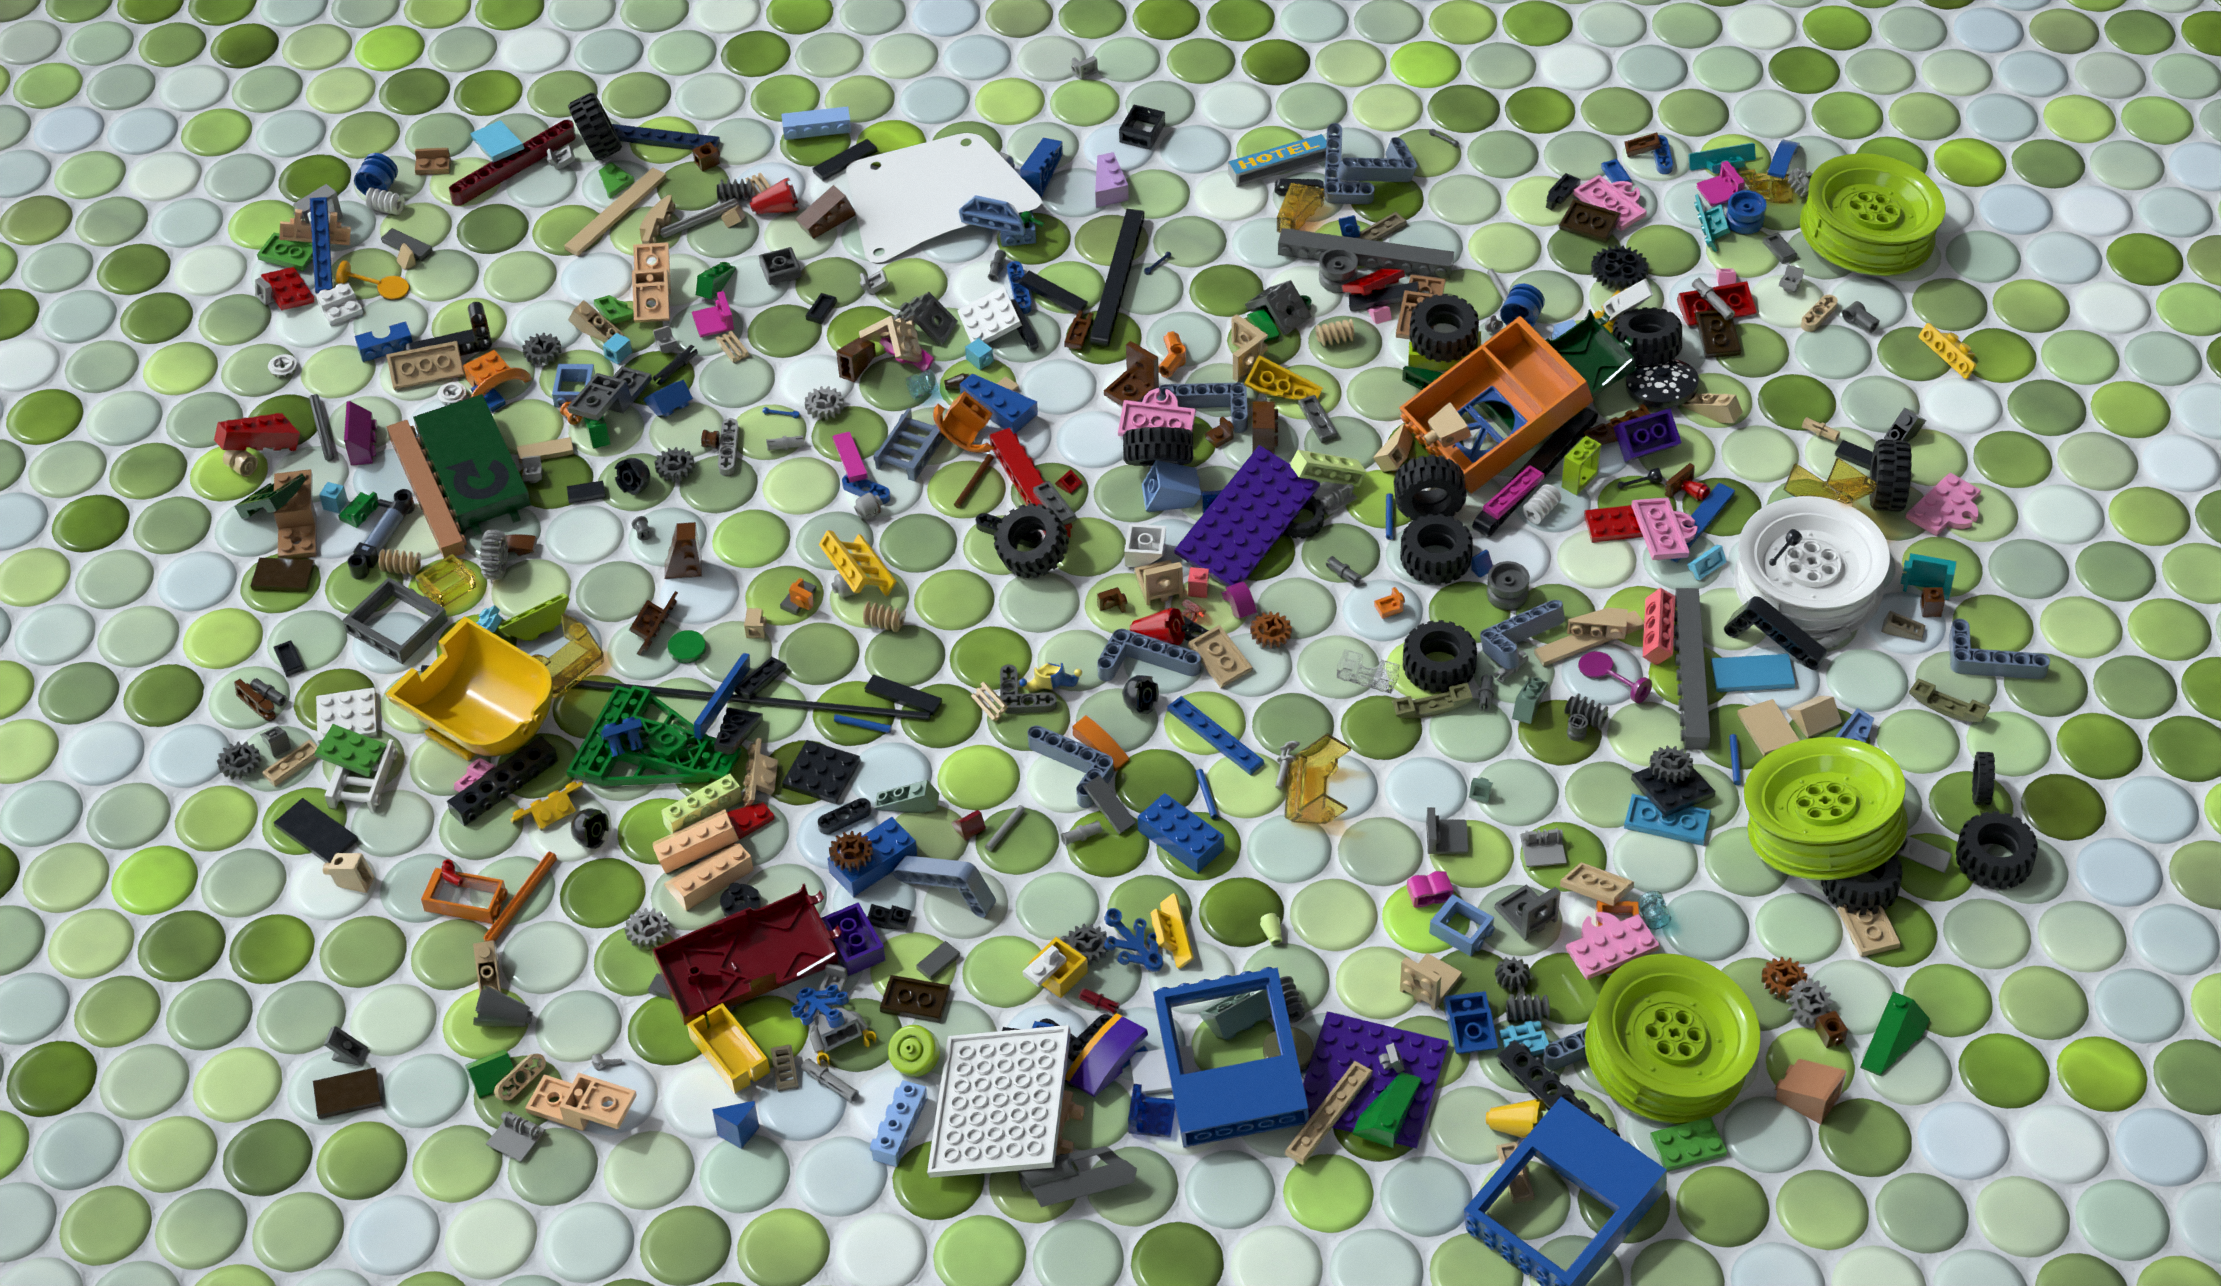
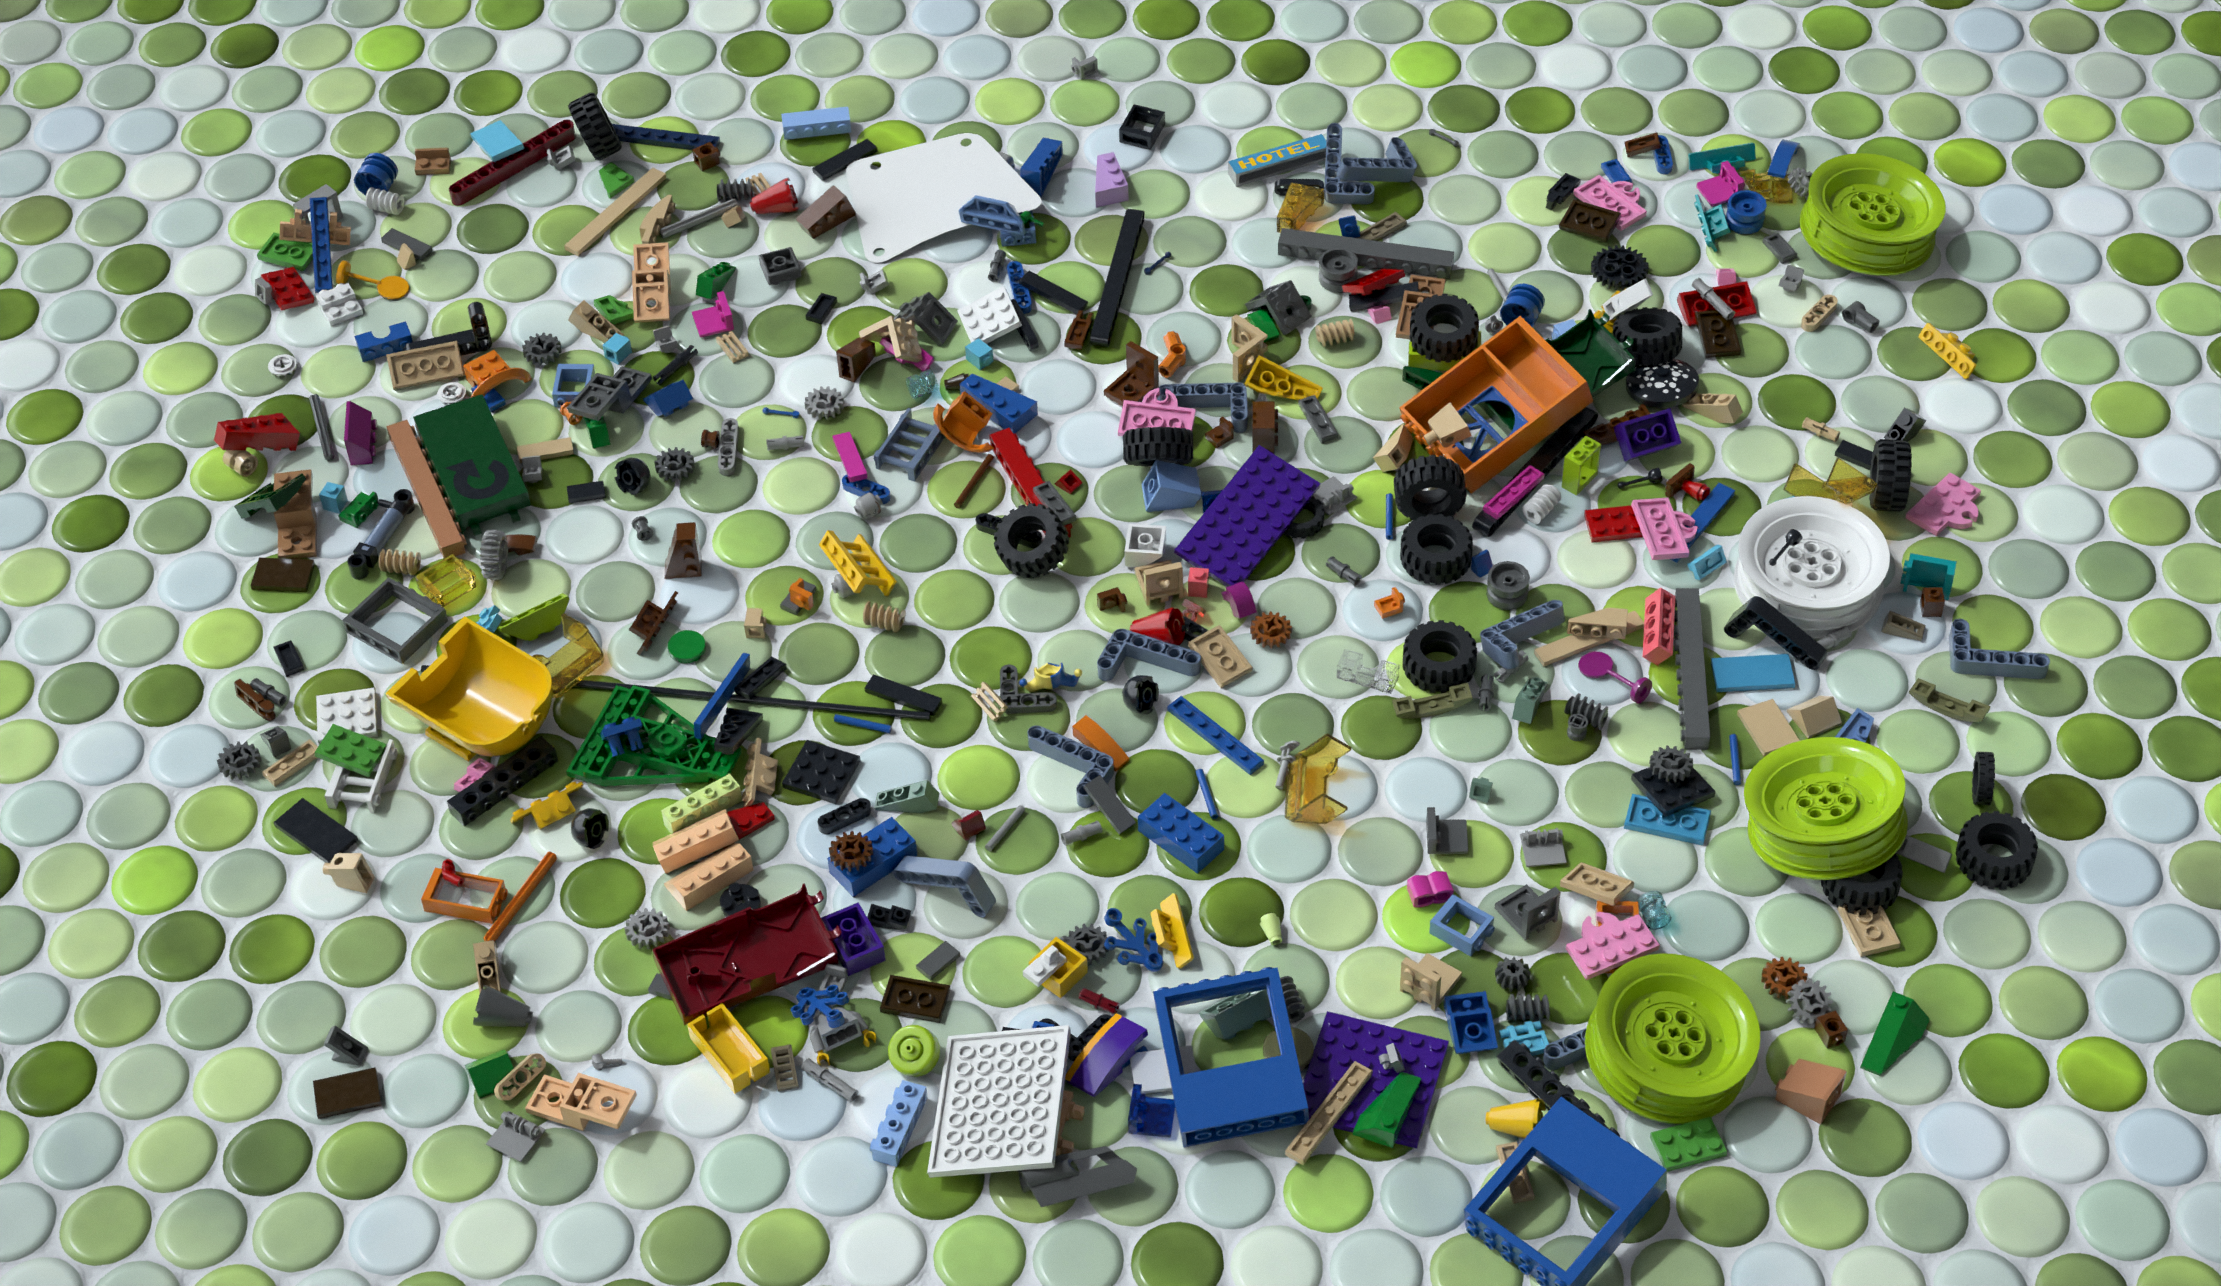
blue slope [712,1101,759,1149] -> none
yellowish green brick [1290,450,1367,487] -> none

